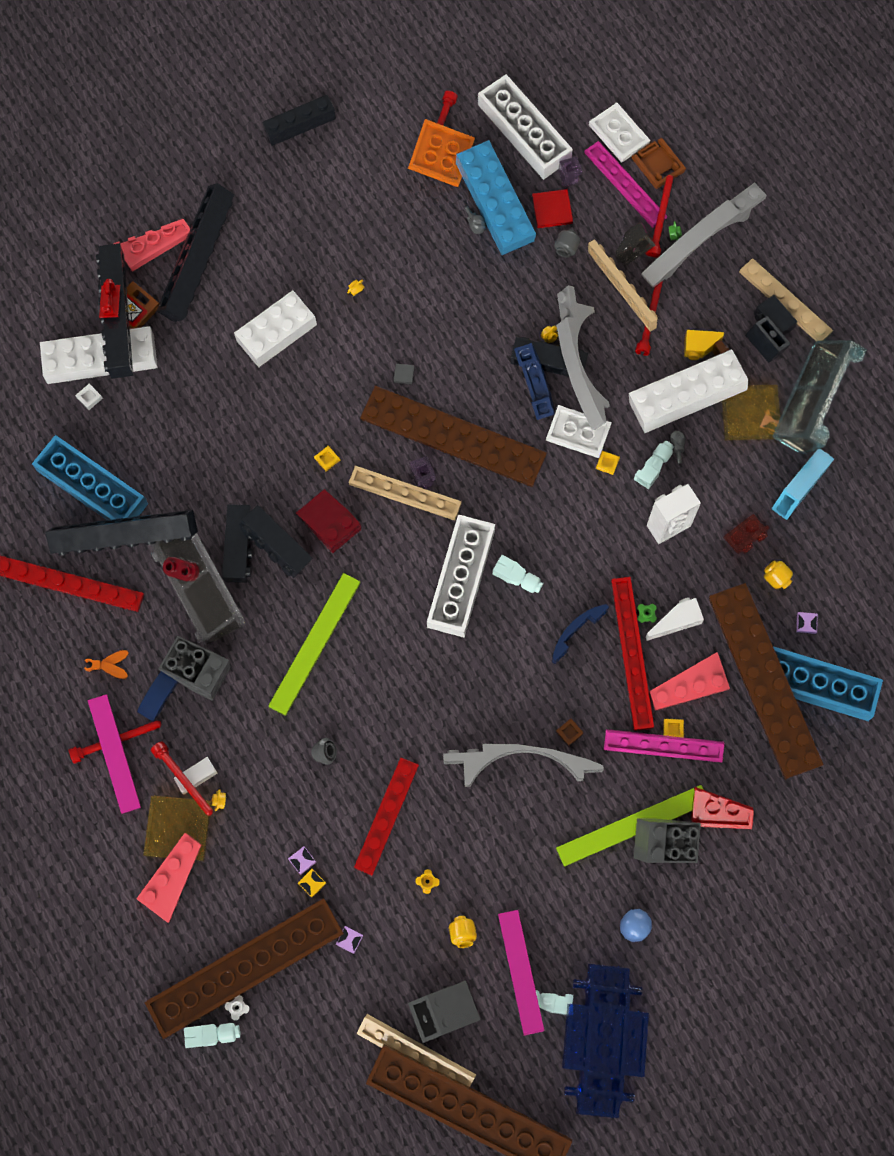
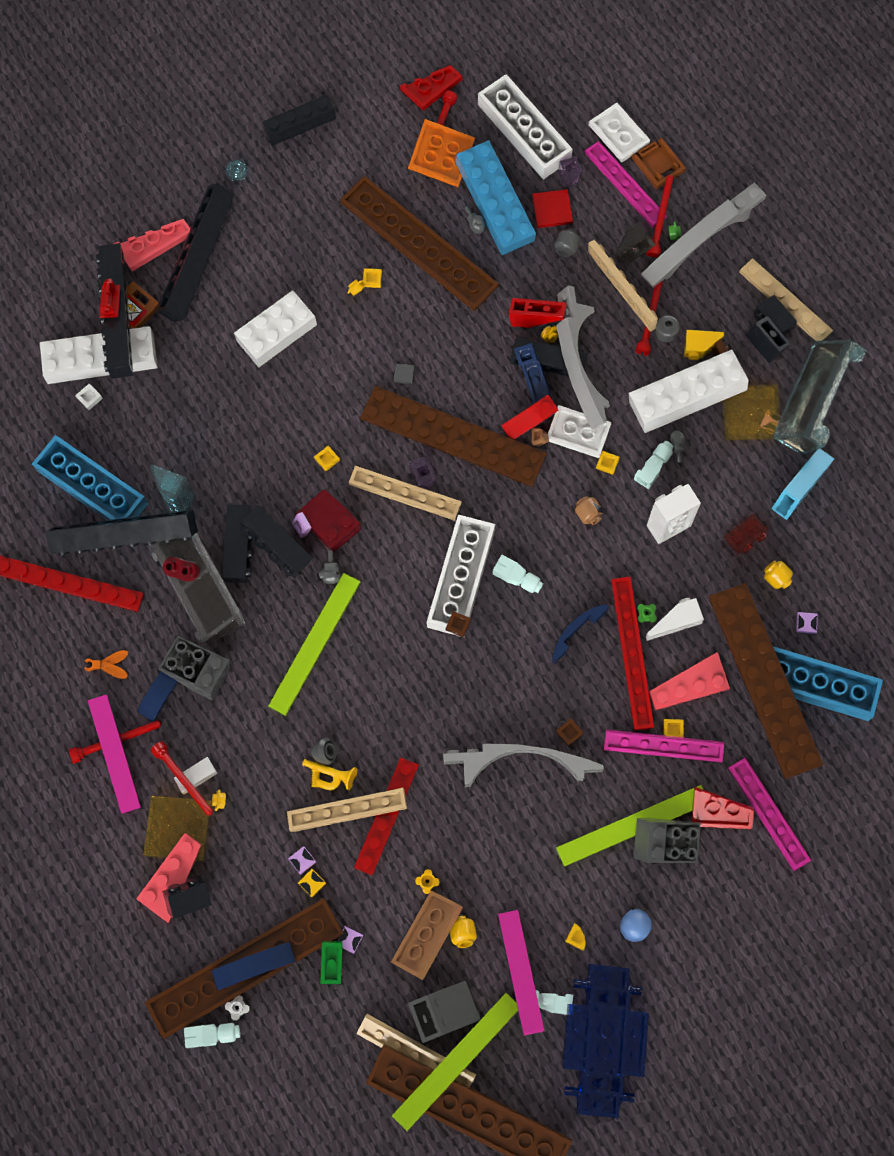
none -> clear light blue slope [150,464,195,512]
none -> black brick [162,877,212,919]
none -> dark blue slope [212,942,296,991]
none -> clear light blue plate [225,160,248,181]
none -> tan plate [287,788,408,832]
none -> lavender tile [292,512,311,538]
none -> yellow piece [302,759,357,791]
none -> dark grey piece [319,550,340,584]
none -> green plate [320,941,342,984]
none -> reddish brown plate [340,176,499,312]
none -> yellow tile [362,268,382,288]
none -> medium nougat plate [391,891,463,980]
none -> lime tile [392,993,518,1131]
none -> red wing [400,65,463,111]
none -> reddish brown plate [445,611,471,638]
none -> red slope [501,394,559,440]
none -> red slope [509,298,567,328]
none -> medium nougat tile [531,427,549,446]
none -> yellow tile [565,923,586,951]
none -> medium nougat head [575,496,603,525]
none -> dark grey head [655,315,680,343]
none -> dark pink tile [728,758,811,871]

